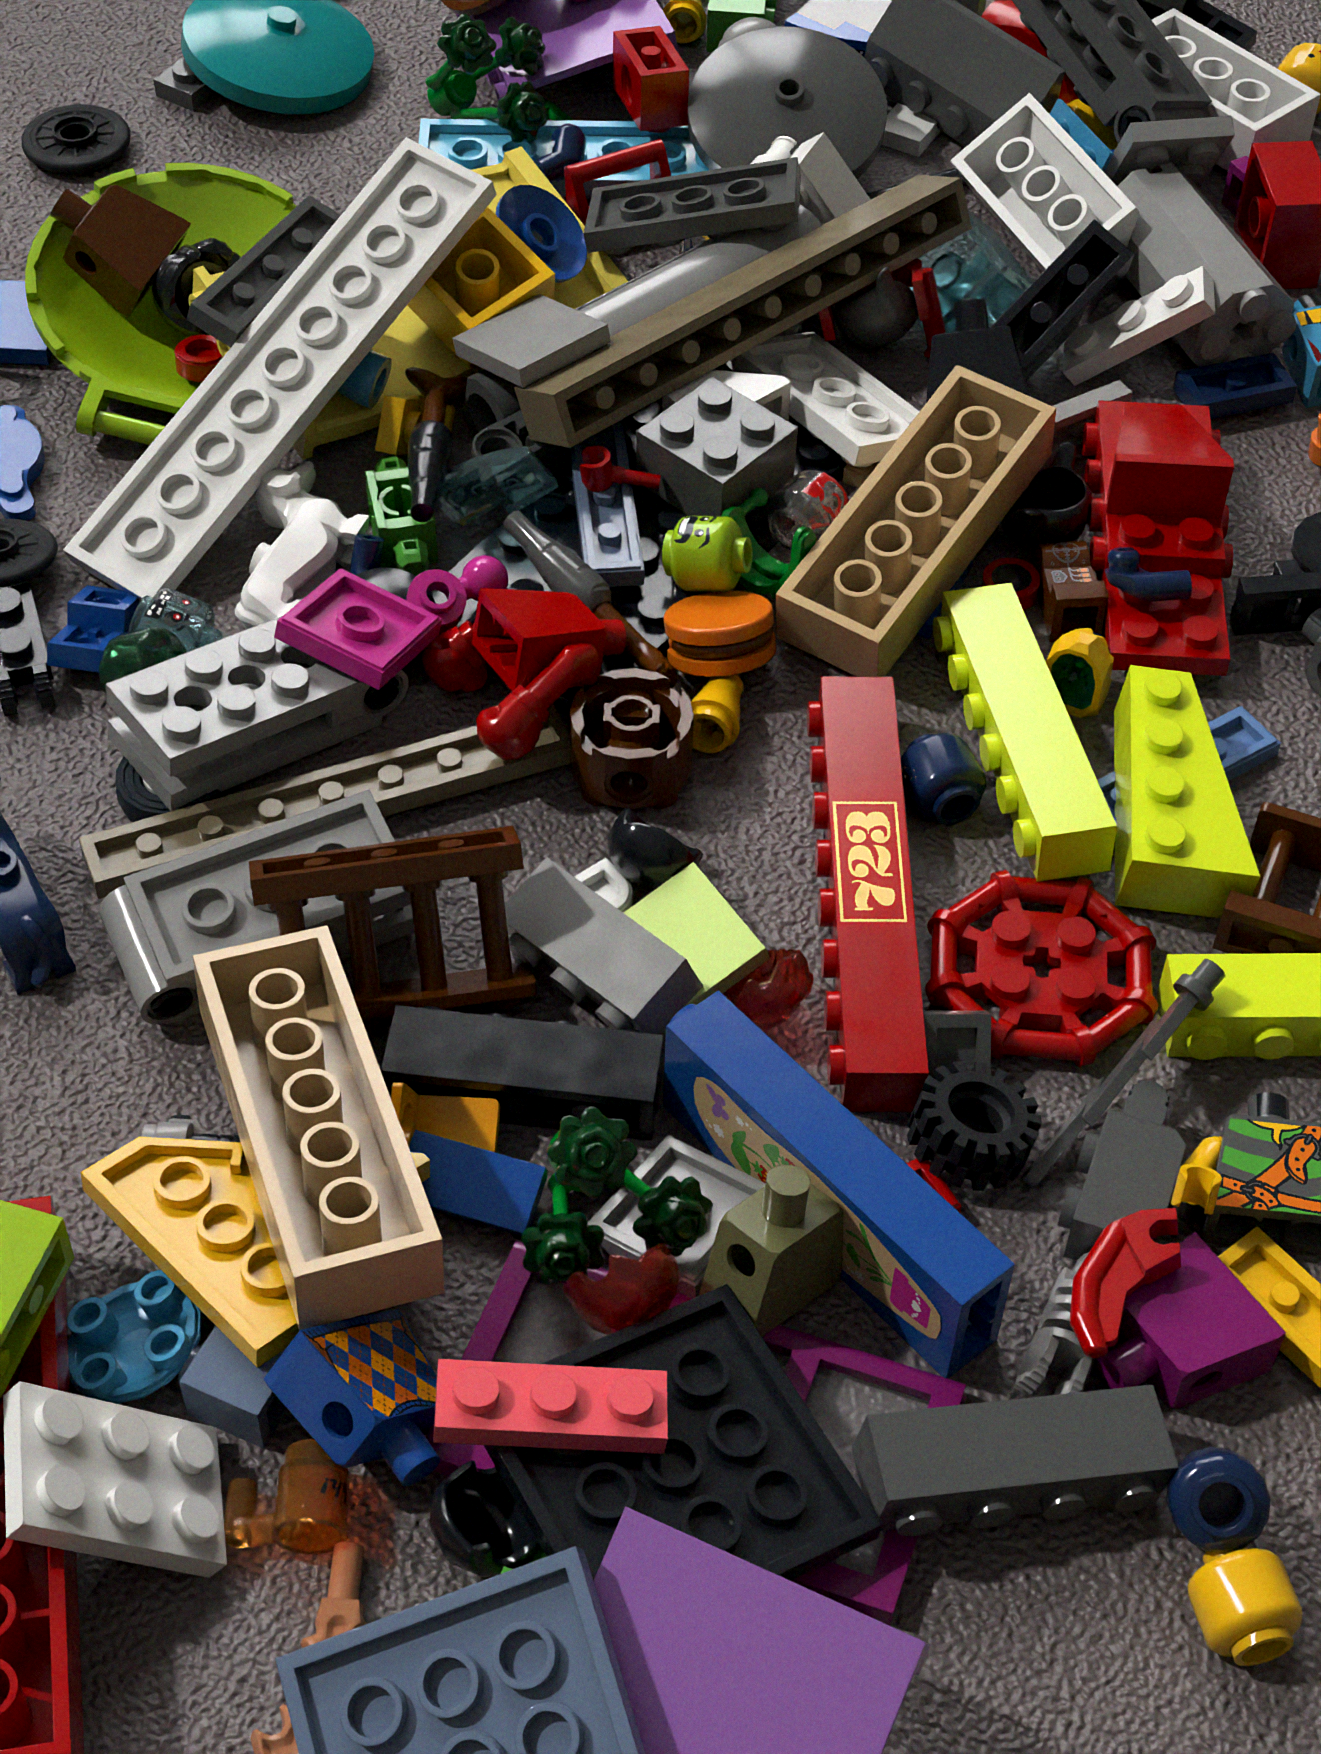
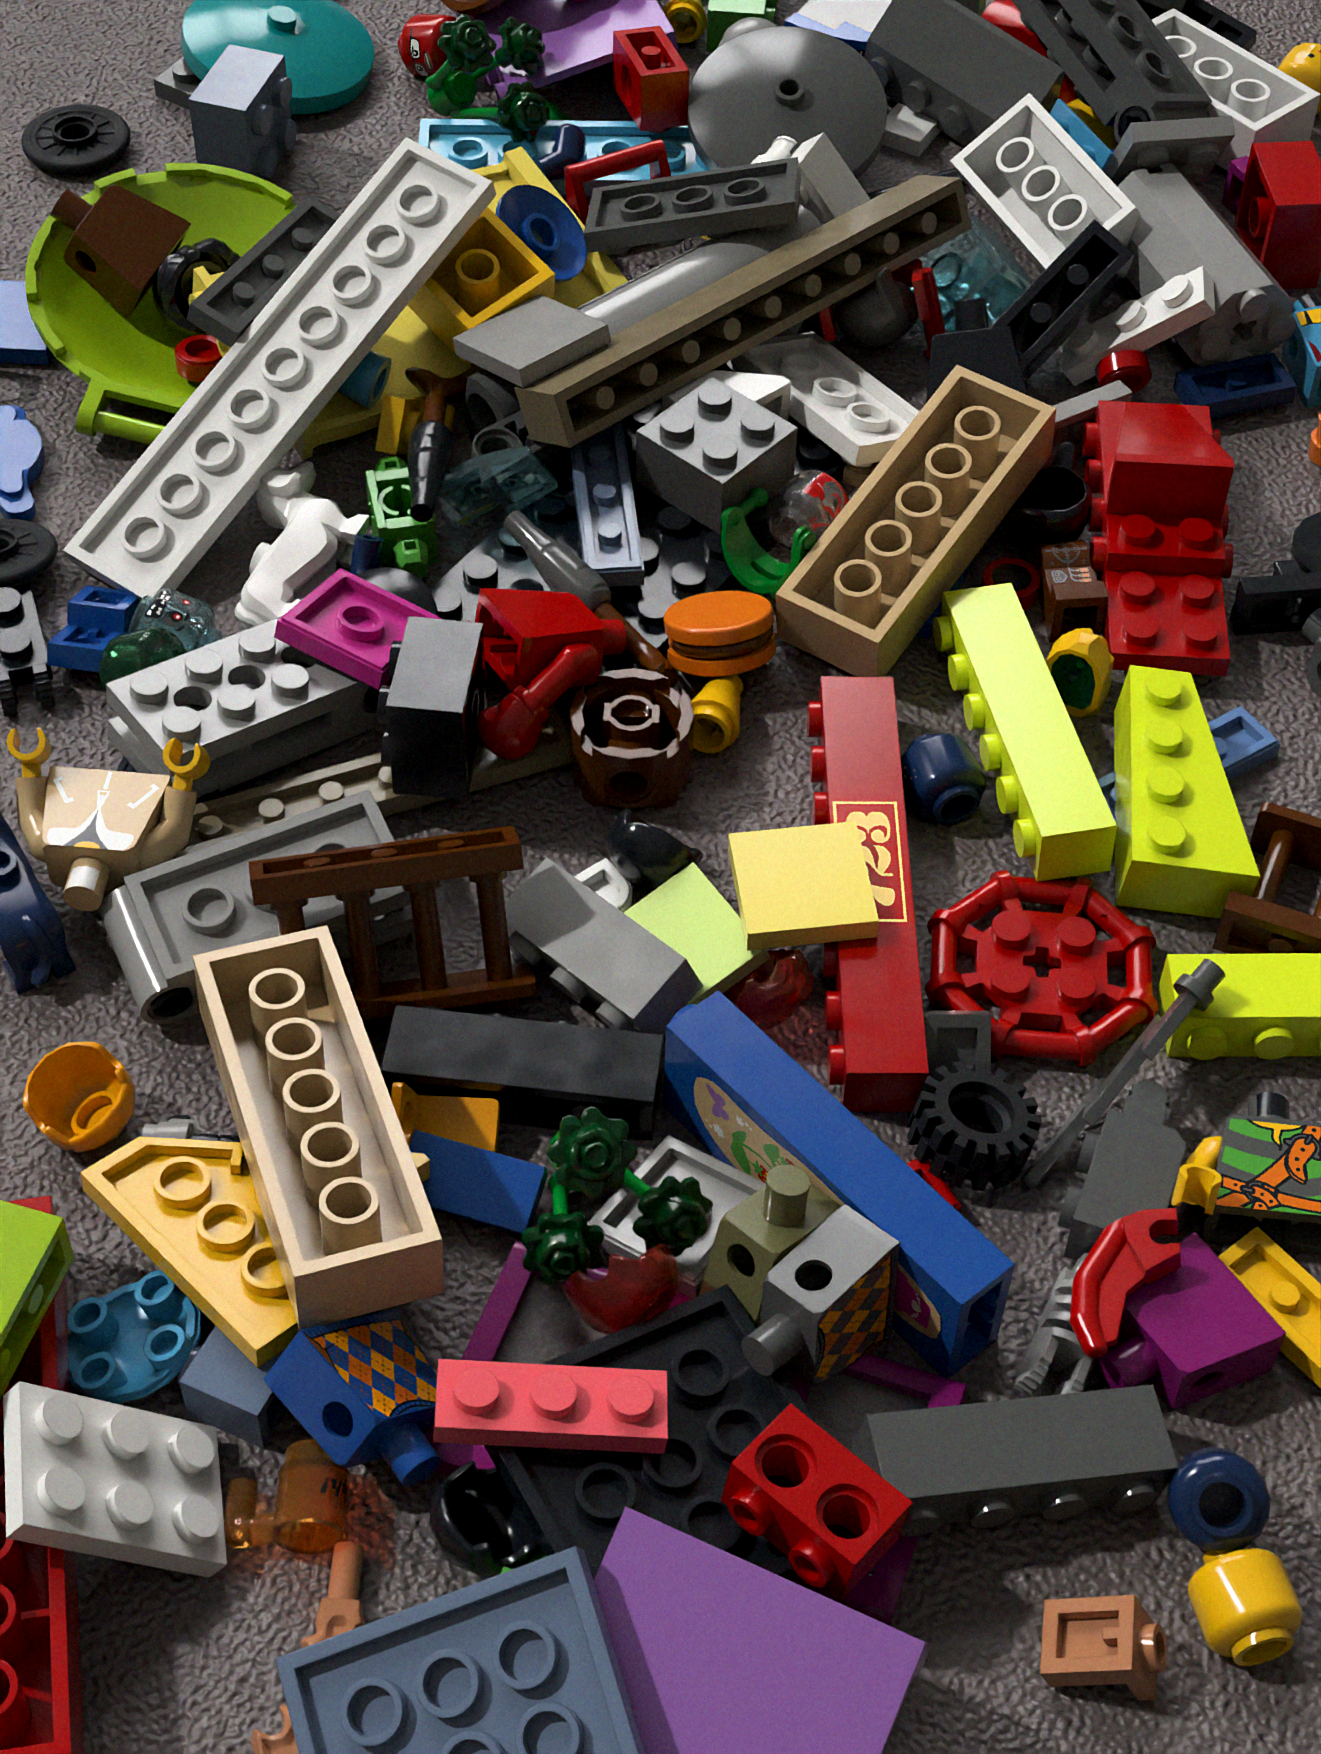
dark pink plate [406,555,508,633] -> none
red hand [580,445,661,492] -> none
lime head [662,515,753,593] -> none
dark blue arm [1105,547,1192,602] -> none
none -> tan torso [6,727,210,911]
none -> light orange hair [22,1042,135,1152]
none -> sand blue brick [188,44,297,180]
none -> black brick [377,616,487,800]
none -> red head [398,13,462,77]
none -> red brick [721,1403,913,1601]
none -> light yellow tile [728,821,879,951]
none -> dark grey torso [741,1204,900,1385]
none -> nougat bracket [1040,1595,1168,1701]
none -> red tile [1095,350,1152,394]

